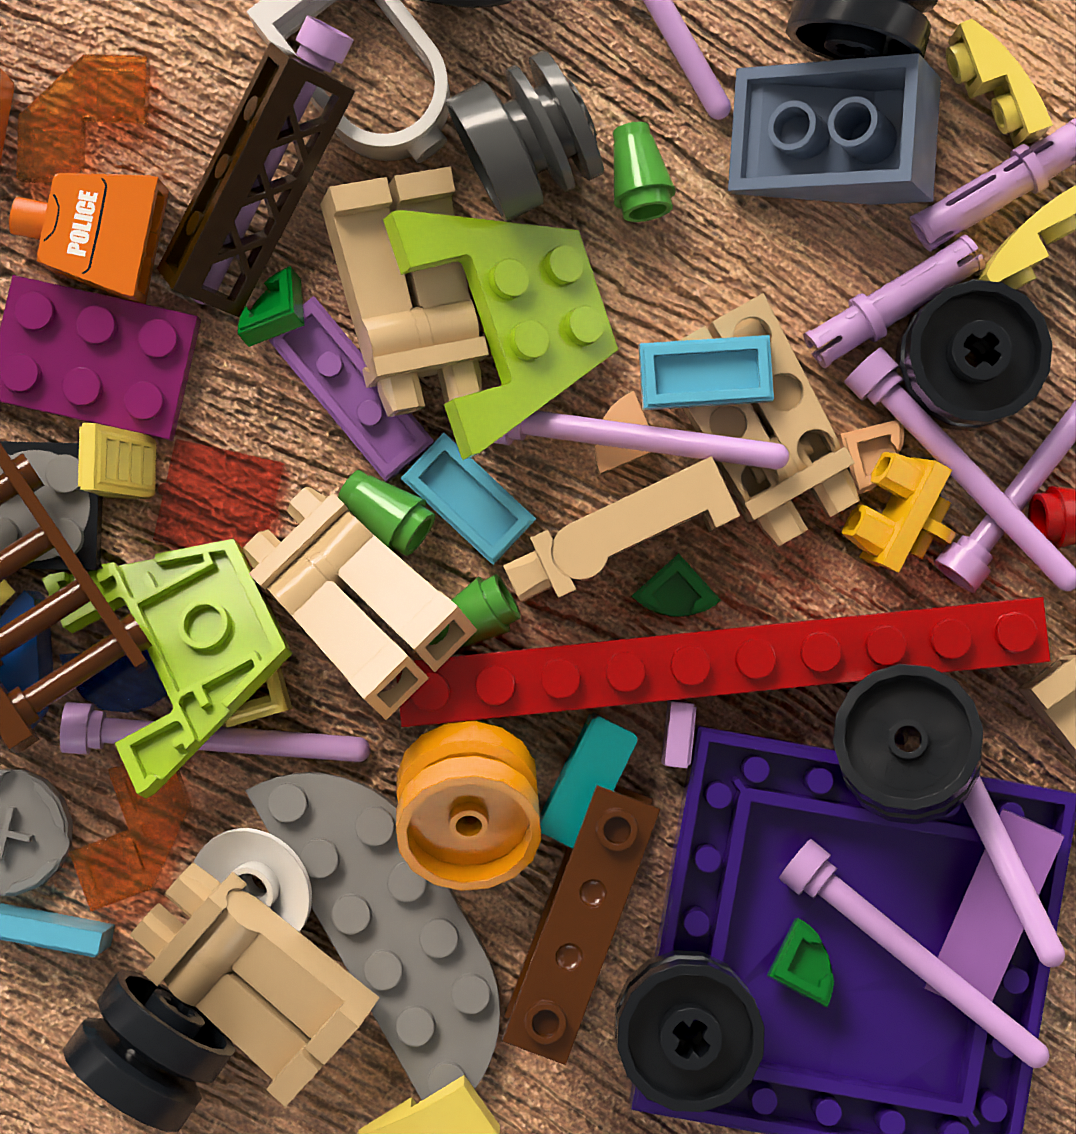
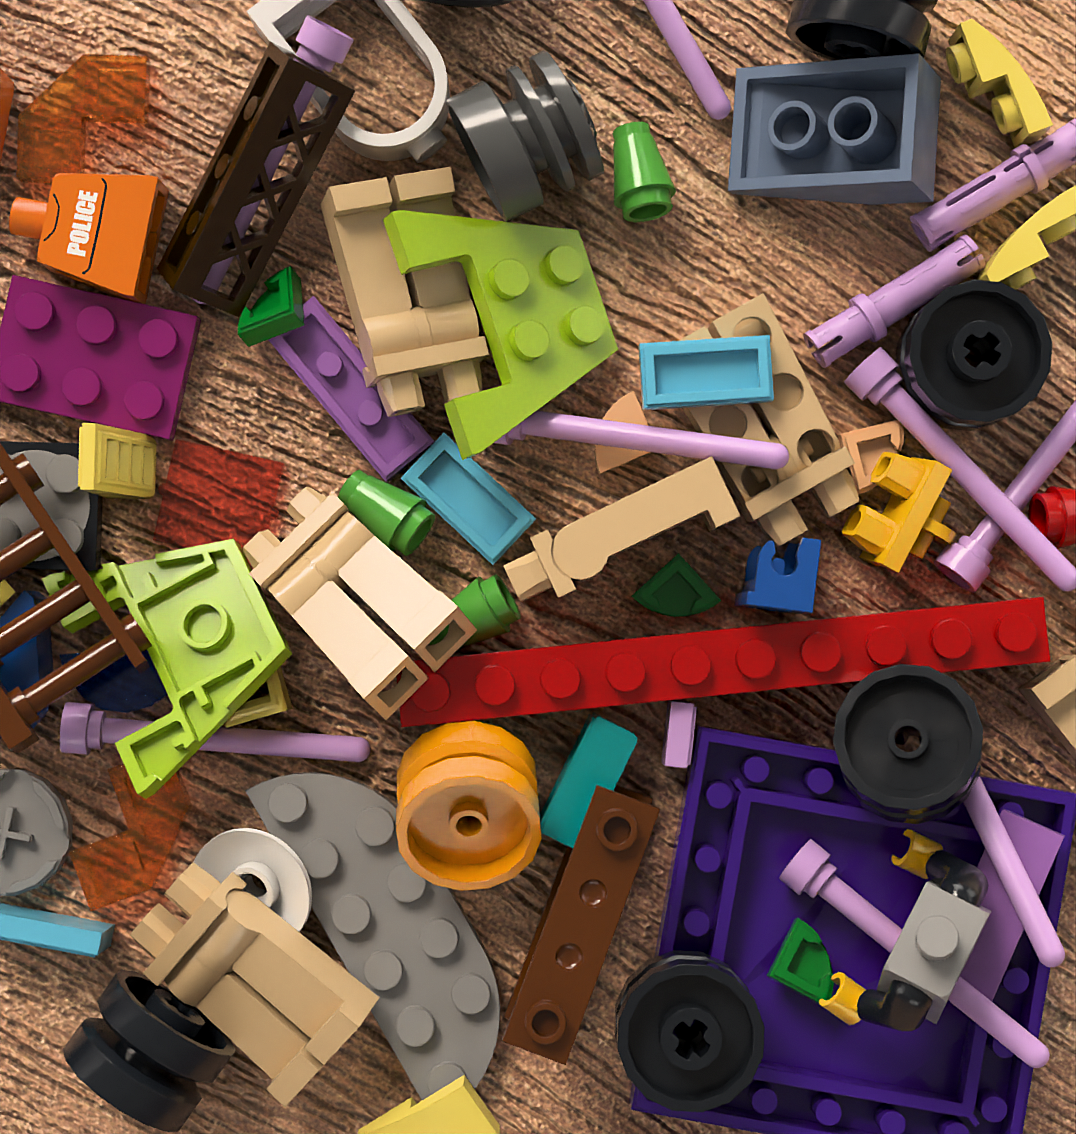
none -> blue hinge [734,538,821,614]
none -> torso [819,829,992,1031]

